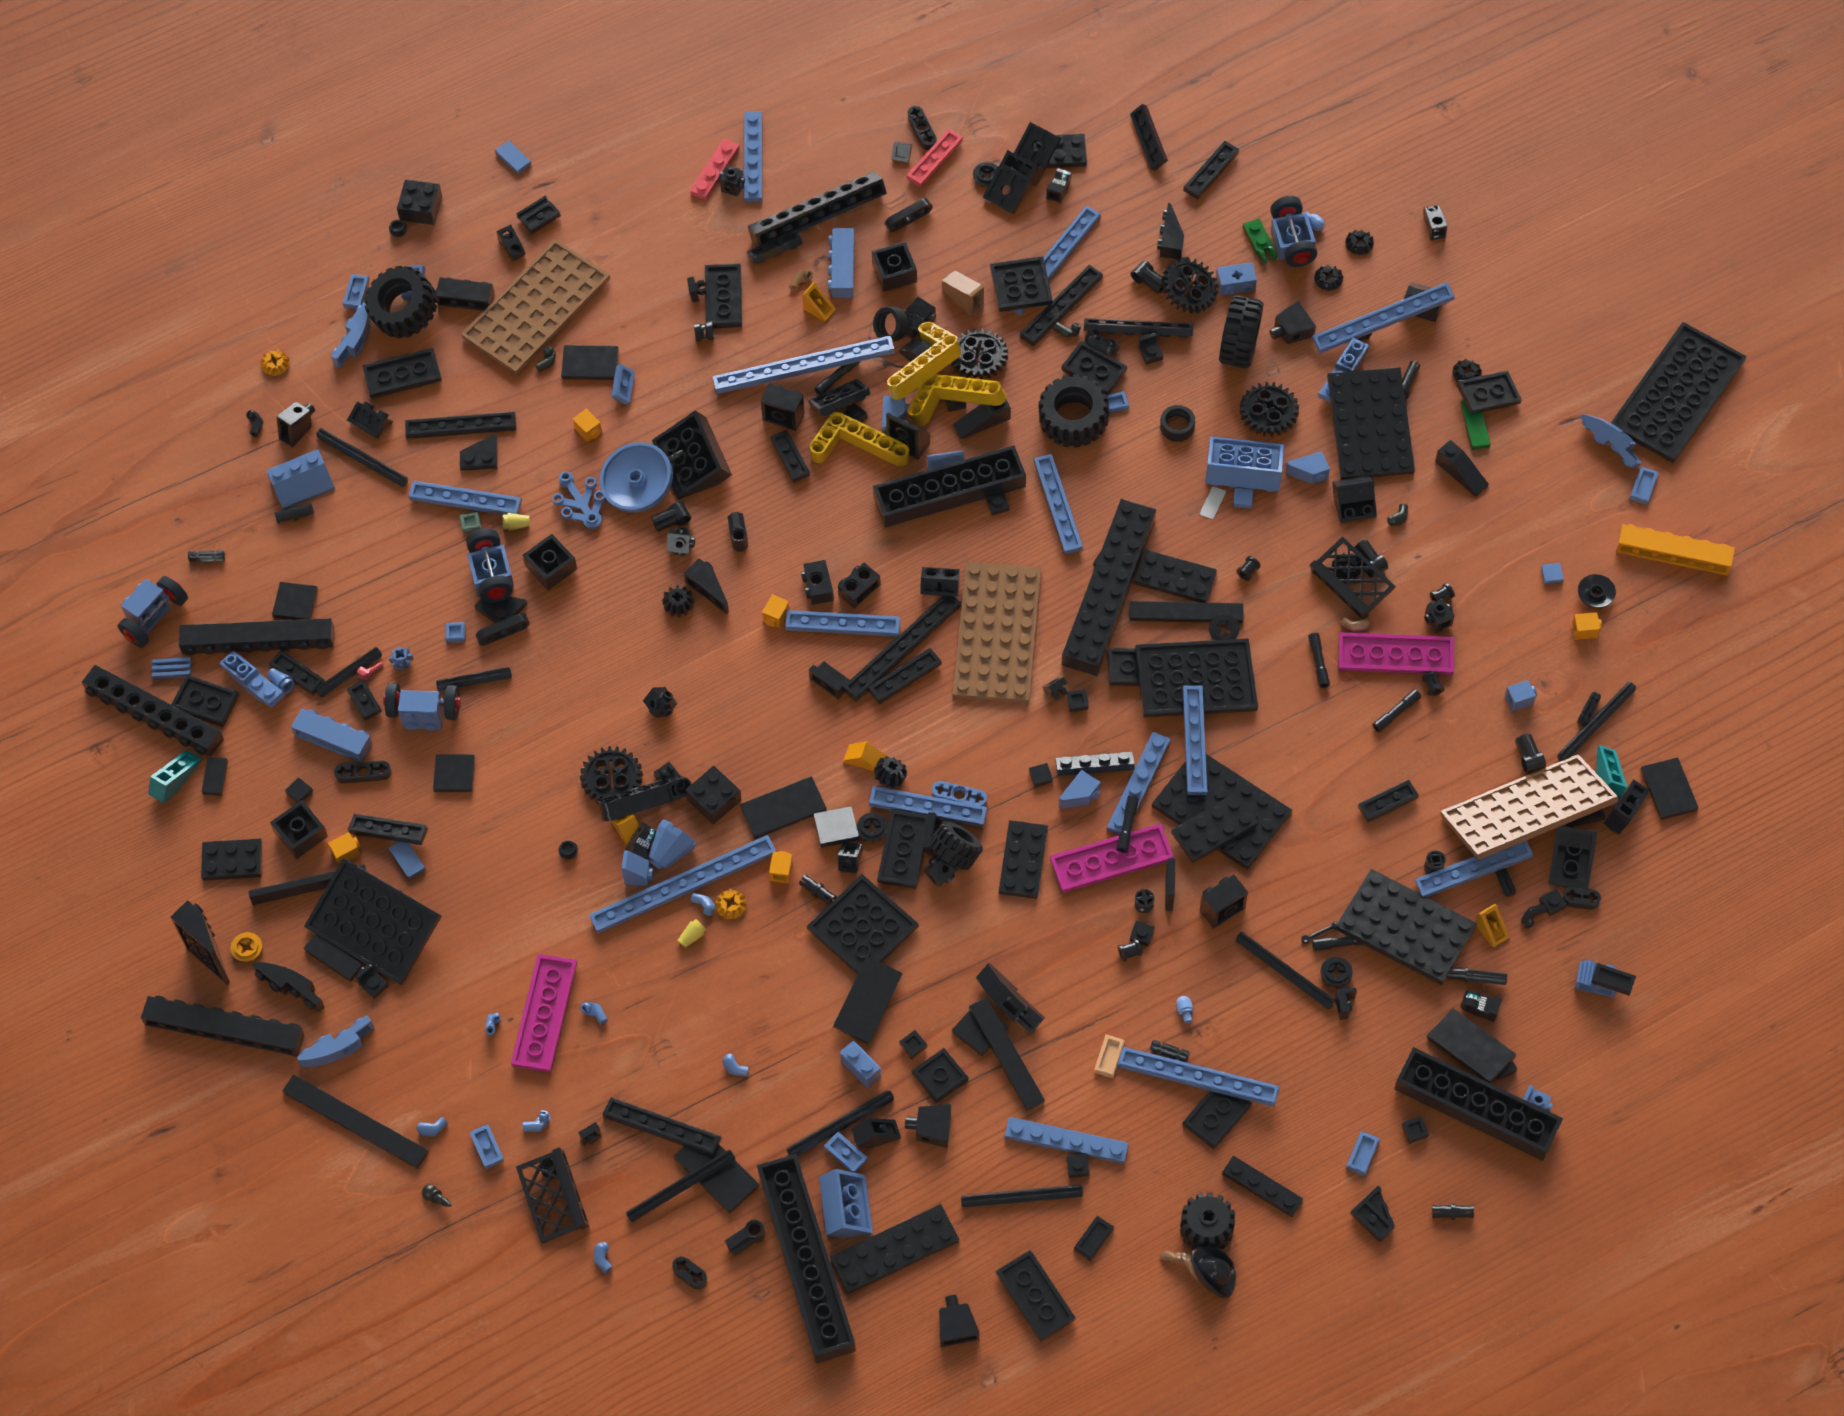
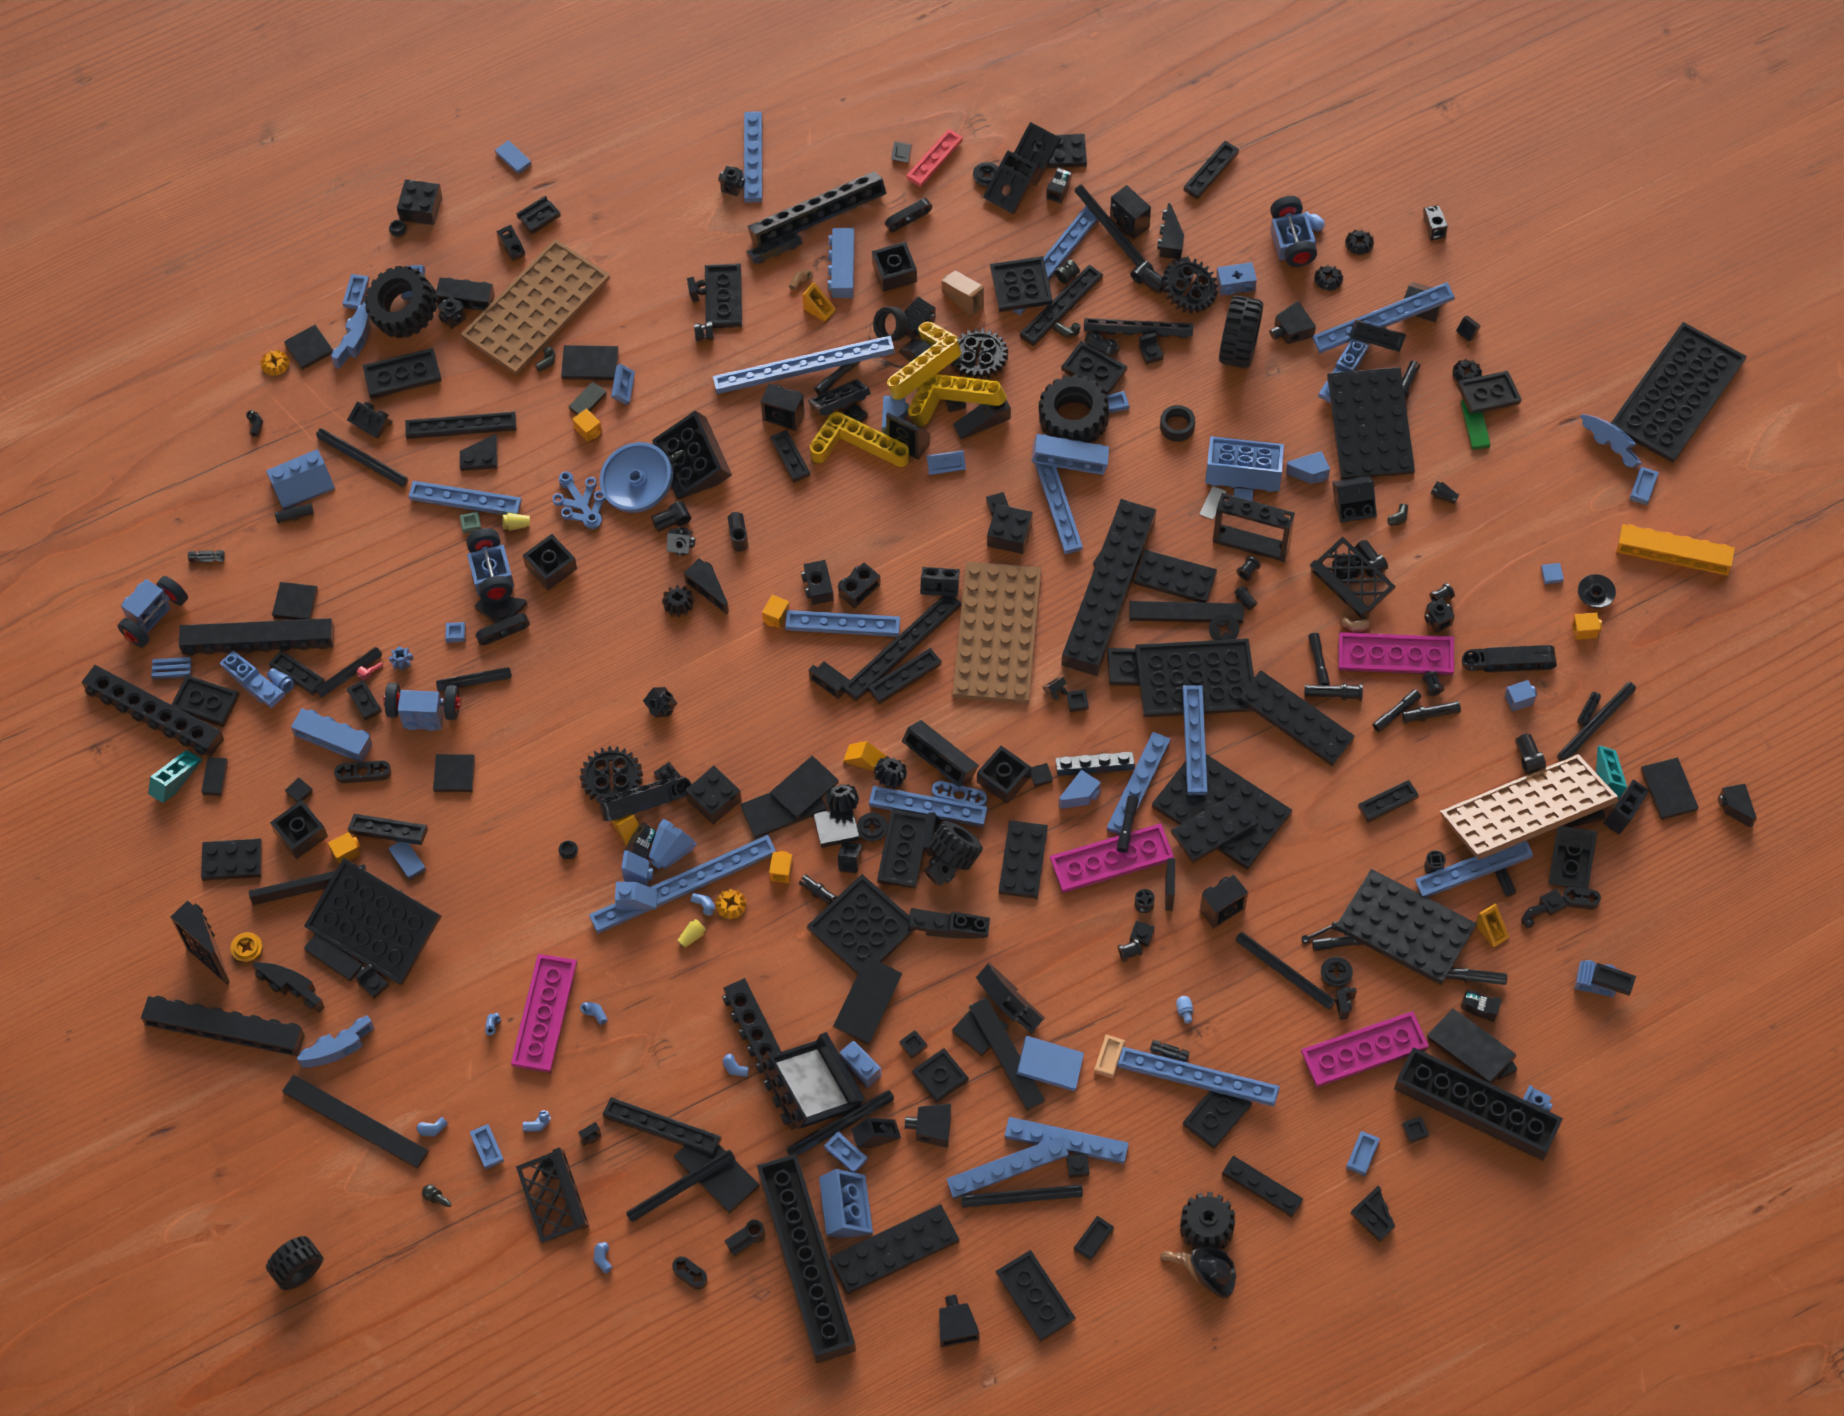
black torso [276,402,315,447] -> none
coral plate [690,139,739,201] -> none
black brick [873,445,1026,527] -> none
black beam [907,106,937,150] -> none
black plate [1130,104,1168,171] -> none
black gear [1239,382,1299,437] -> none
green hinge [1243,218,1277,264] -> none
black pin [1432,1203,1474,1220] -> none
black slope [1435,440,1489,497] -> none
none -> black tyre [266,1236,324,1290]
none -> black tile [284,325,333,370]
none -> black brick [438,296,466,329]
none -> pearl dark grey tile [569,382,607,415]
none -> medium blue slope [615,882,657,910]
none -> black brick [722,978,797,1130]
none -> panel [760,1032,865,1129]
none -> black tile [770,756,839,820]
none -> black gear [826,784,859,814]
none -> black brick [901,720,979,787]
none -> black slope [908,908,990,938]
none -> medium blue plate [946,1136,1069,1199]
none -> black brick [977,746,1031,804]
none -> black brick [987,504,1033,554]
none -> medium blue tile [1017,1036,1084,1091]
none -> medium blue brick [1031,434,1109,475]
none -> pearl dark grey wheel [1055,259,1080,284]
none -> black axle [1075,184,1145,266]
none -> black brick [1110,185,1151,239]
none -> black window [1212,493,1295,562]
none -> black pin [1235,586,1258,610]
none -> black plate [1238,670,1355,766]
none -> dark pink plate [1301,1011,1429,1088]
none -> black pin [1304,683,1363,701]
none -> black tile [1349,319,1406,352]
none -> black pin [1402,701,1461,724]
none -> black cone [1430,481,1459,504]
none -> black tile [1456,315,1481,342]
none -> black piece [1461,645,1557,672]
none -> black slope [1718,784,1757,827]

